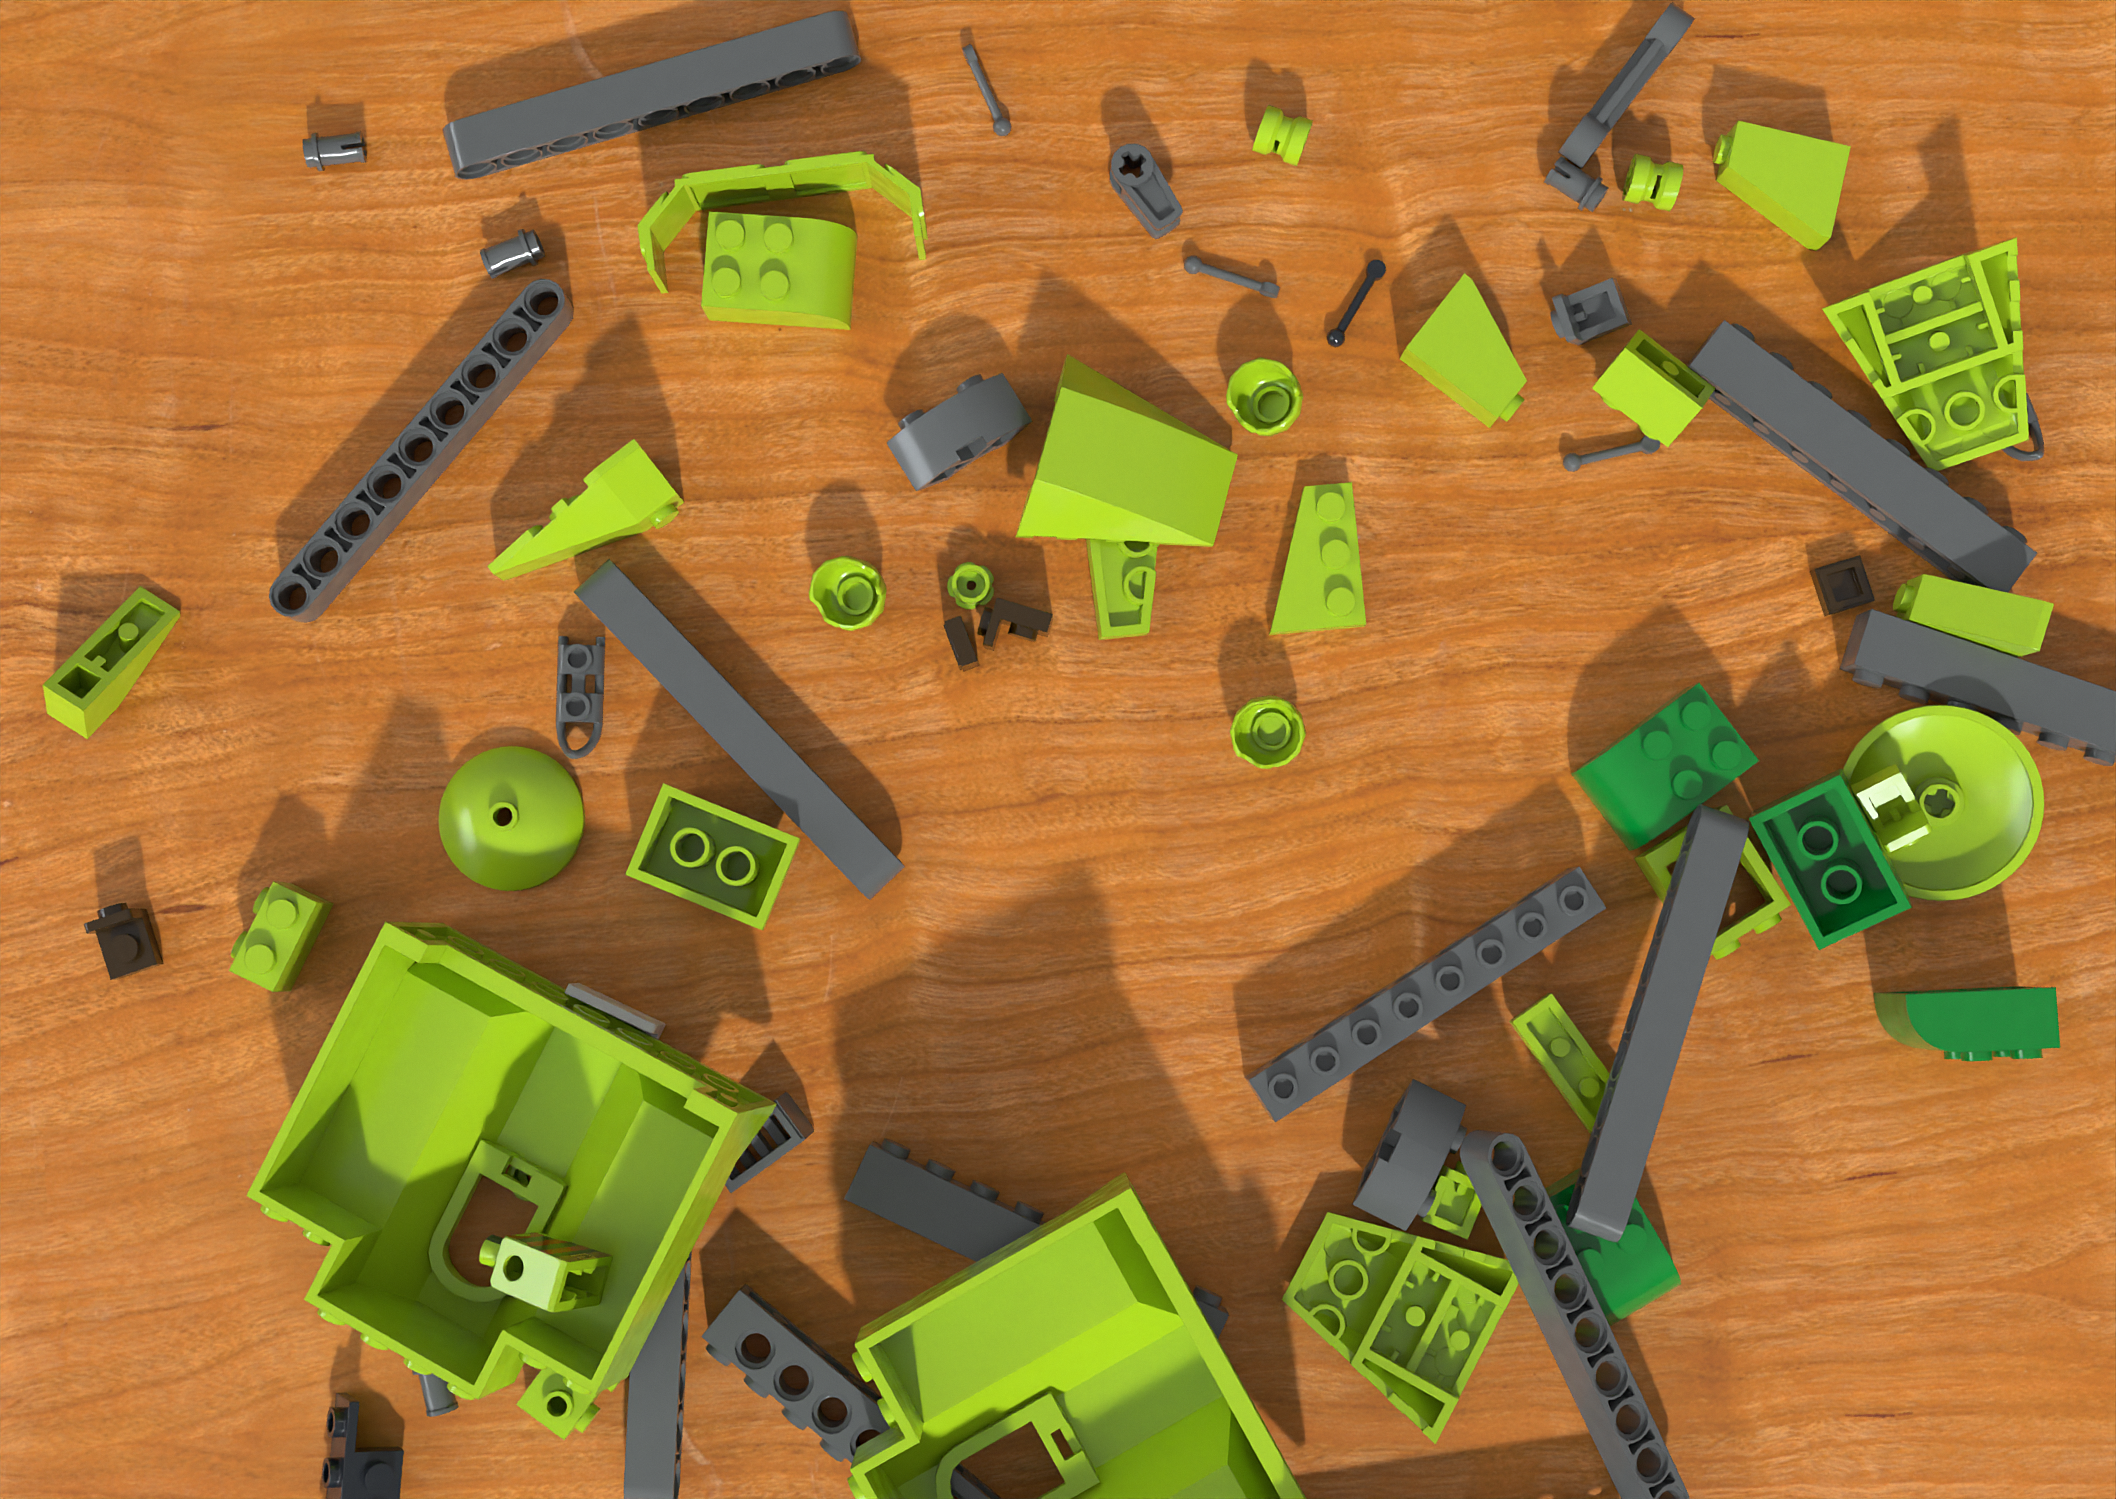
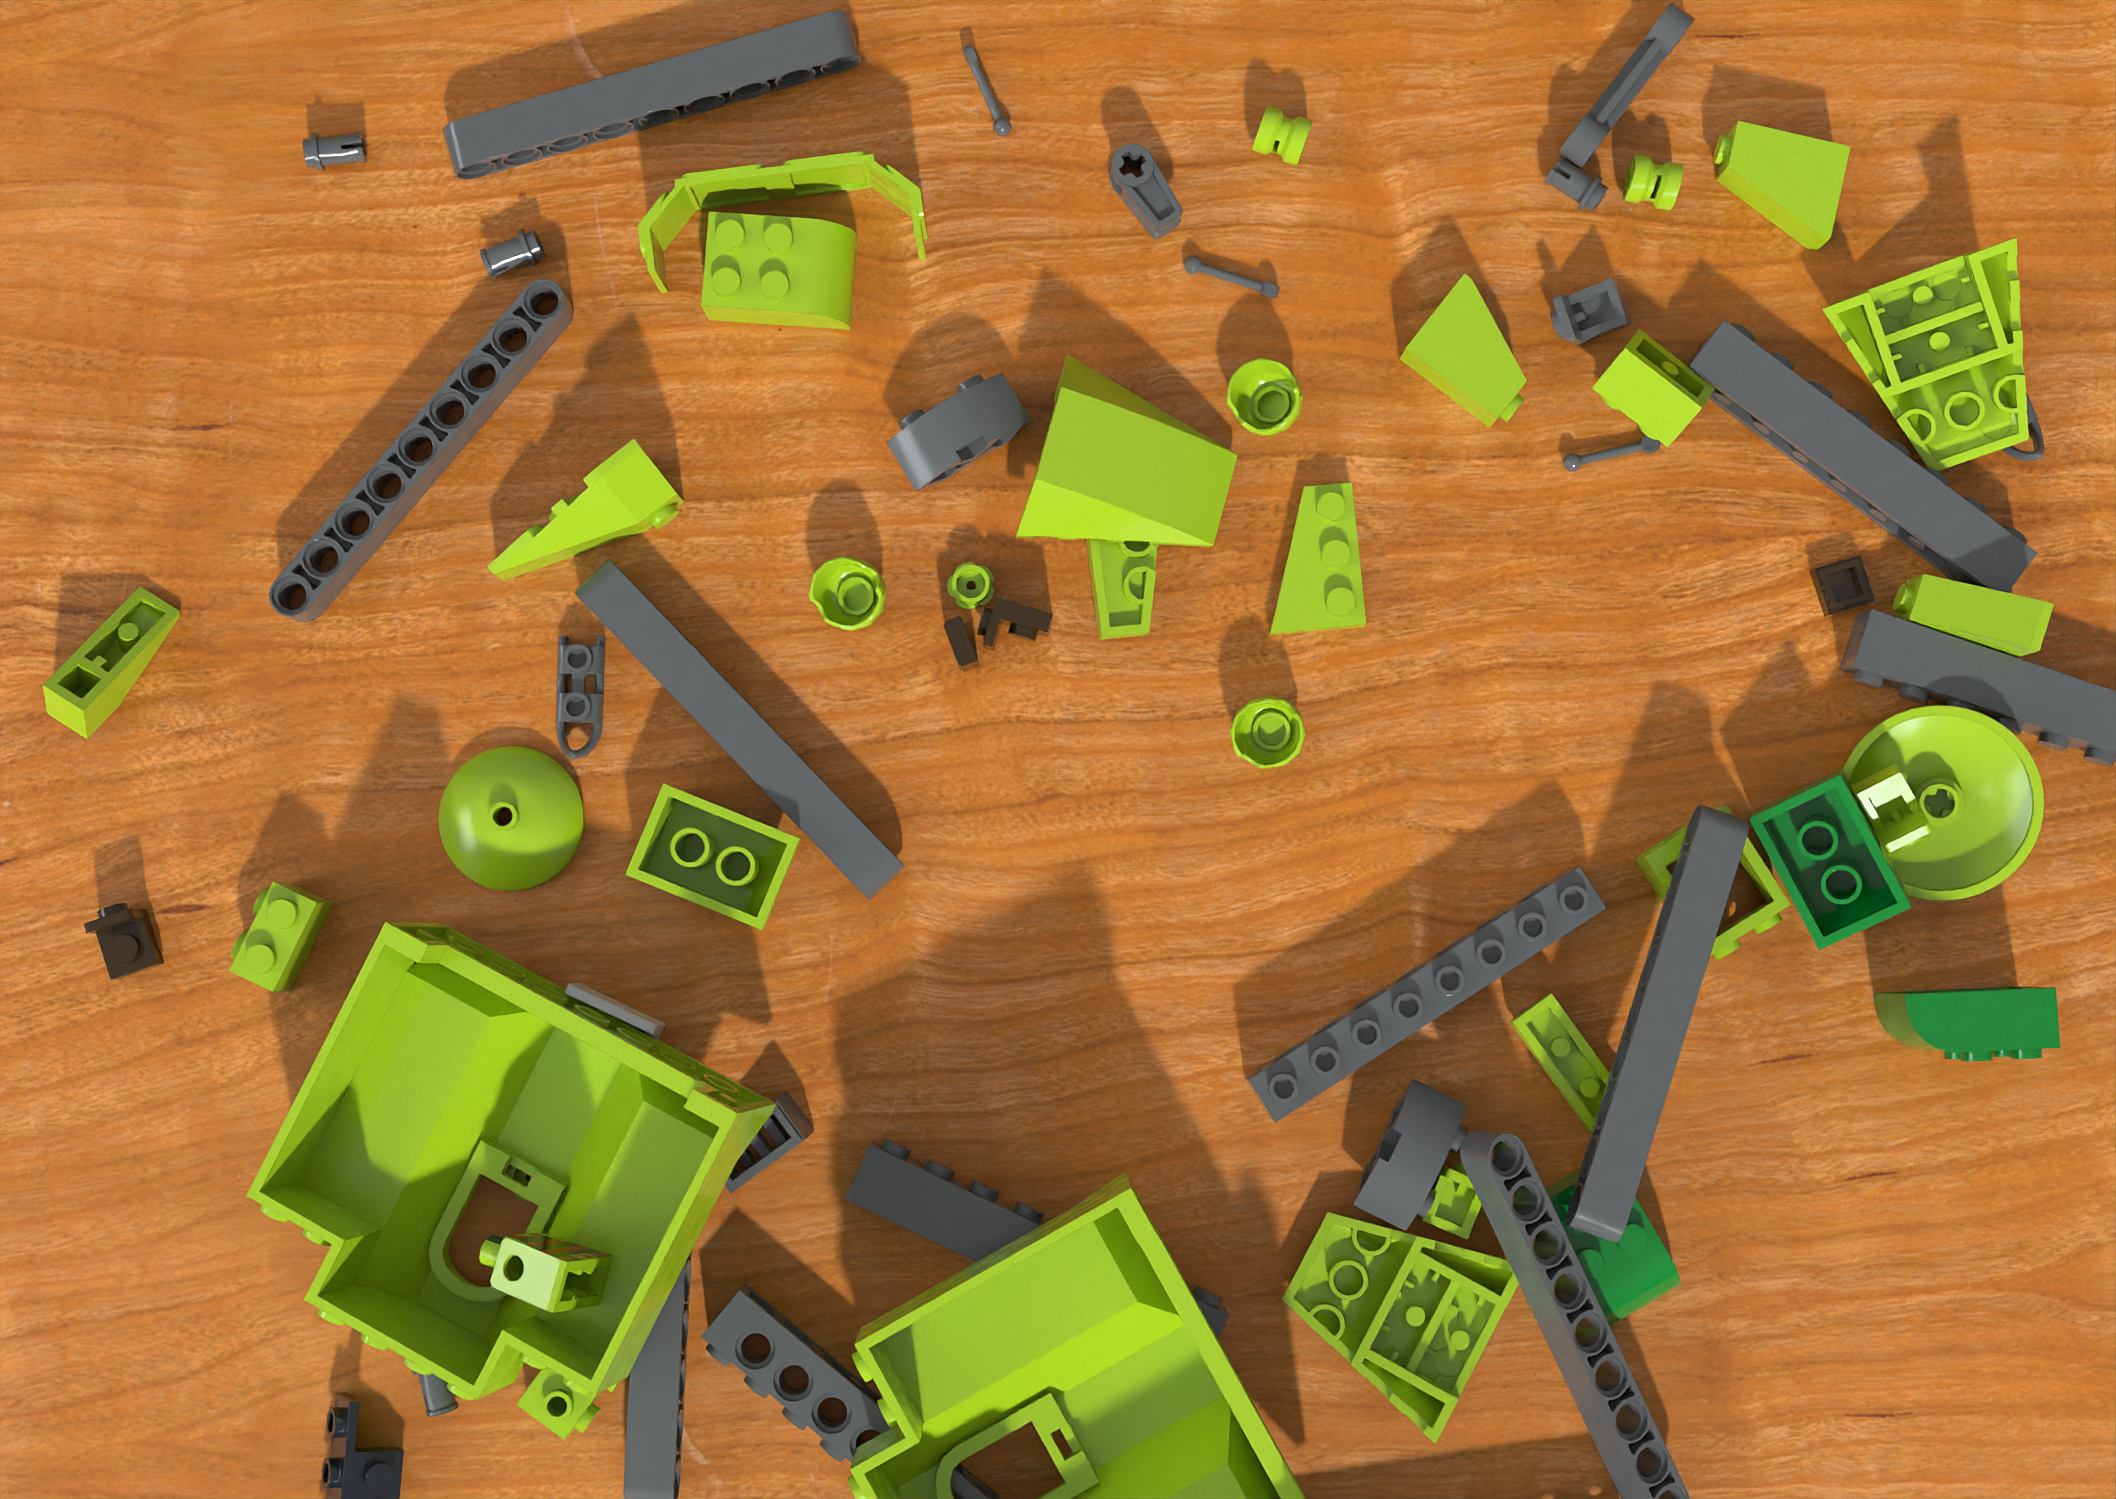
black hinge [1326,260,1386,347] -> none
green brick [1571,683,1759,851] -> none

